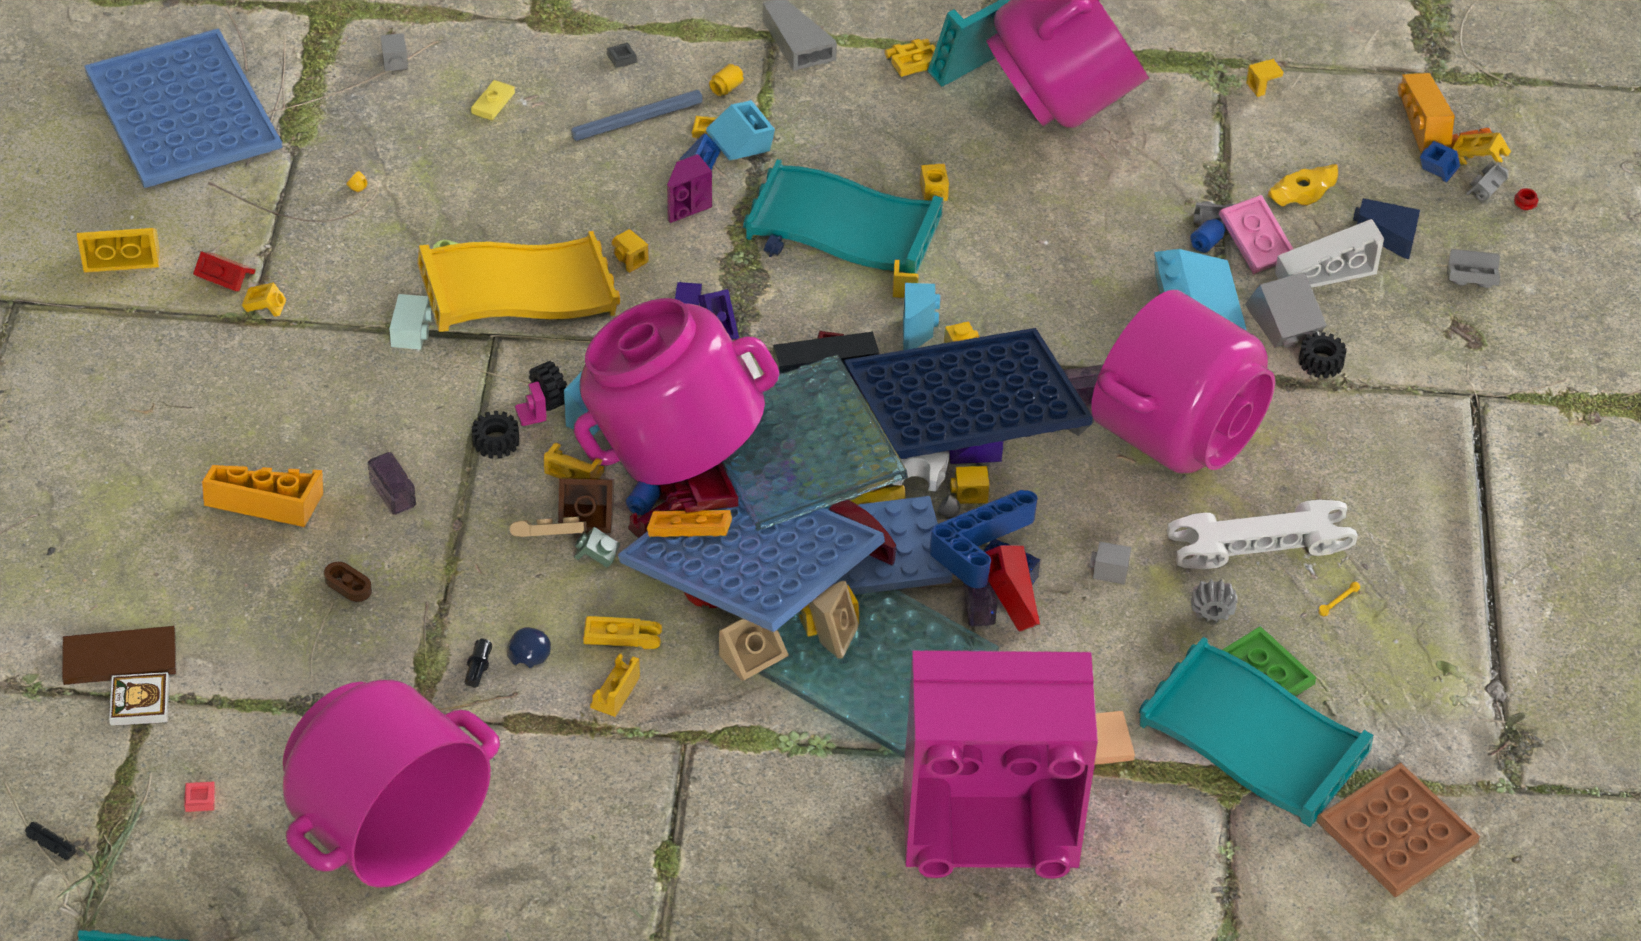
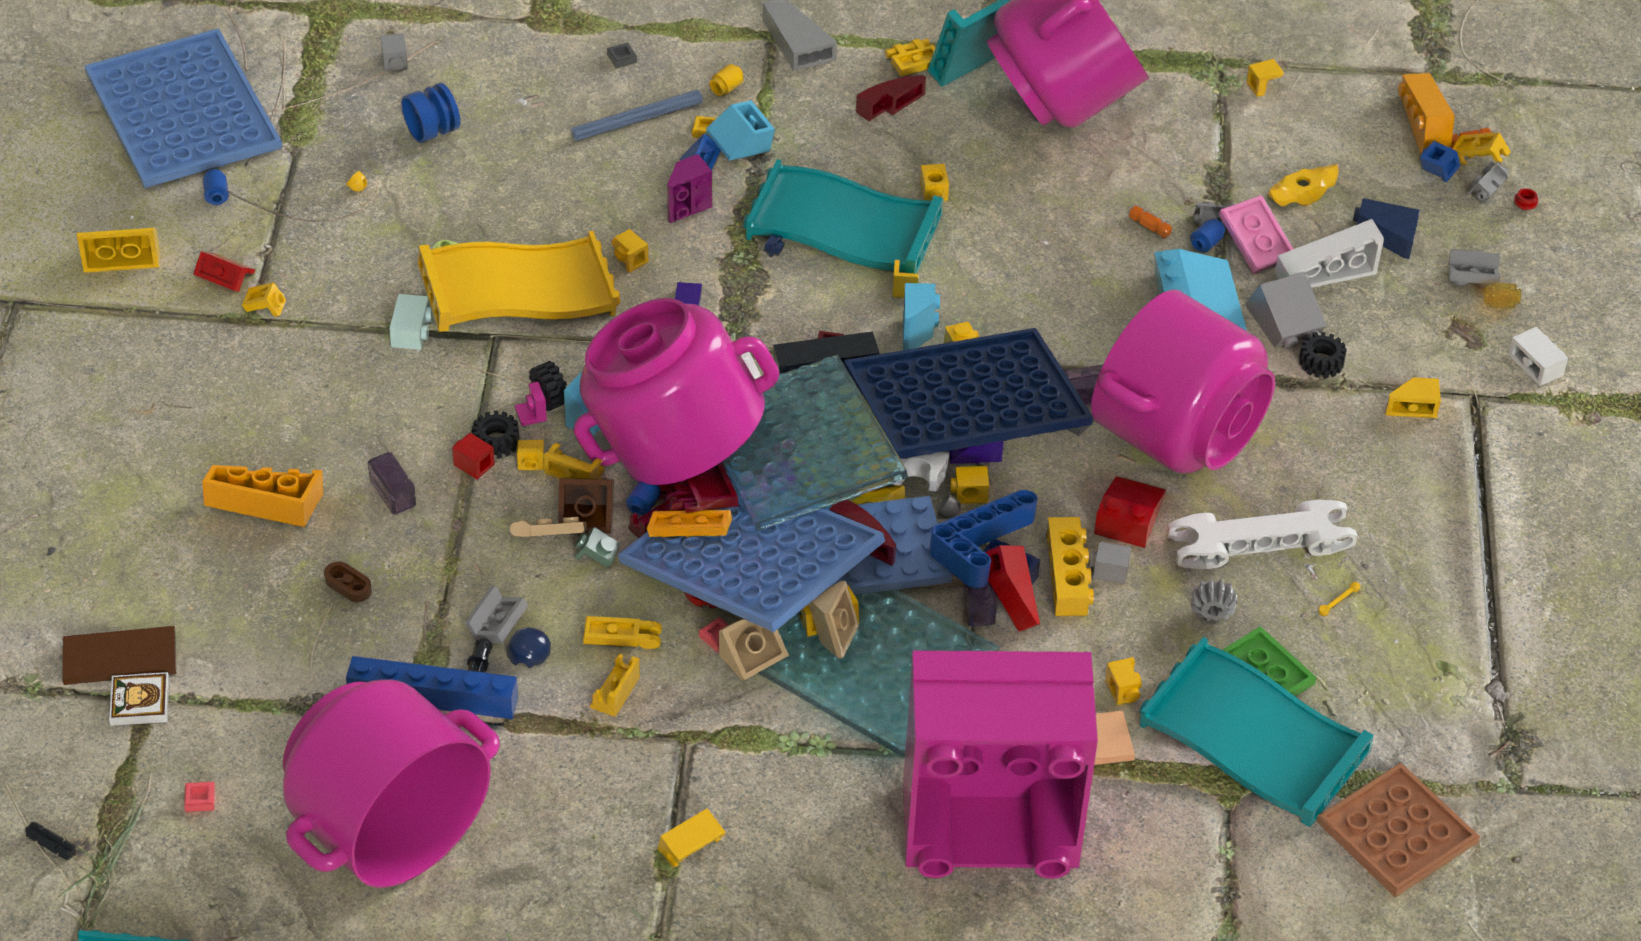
light yellow plate [471,80,515,120] -> none
dark purple slope [698,289,739,340] -> none
none -> blue brick [202,169,229,205]
none -> blue brick [346,656,518,719]
none -> blue wheel [401,82,461,143]
none -> red brick [452,433,495,480]
none -> light grey bracket [465,586,528,643]
none -> yellow bracket [517,440,544,470]
none -> yellow hinge [657,808,726,868]
none -> coral tile [699,617,729,652]
none -> dark red slope [856,75,926,121]
none -> yellow brick [1046,517,1094,616]
none -> red slope [1094,476,1166,548]
none -> yellow brick [1105,657,1142,705]
none -> orange axle [1129,206,1172,238]
none -> yellow slope [1385,377,1441,418]
none -> clear yellow brick [1483,282,1521,308]
none -> white brick [1508,327,1568,386]

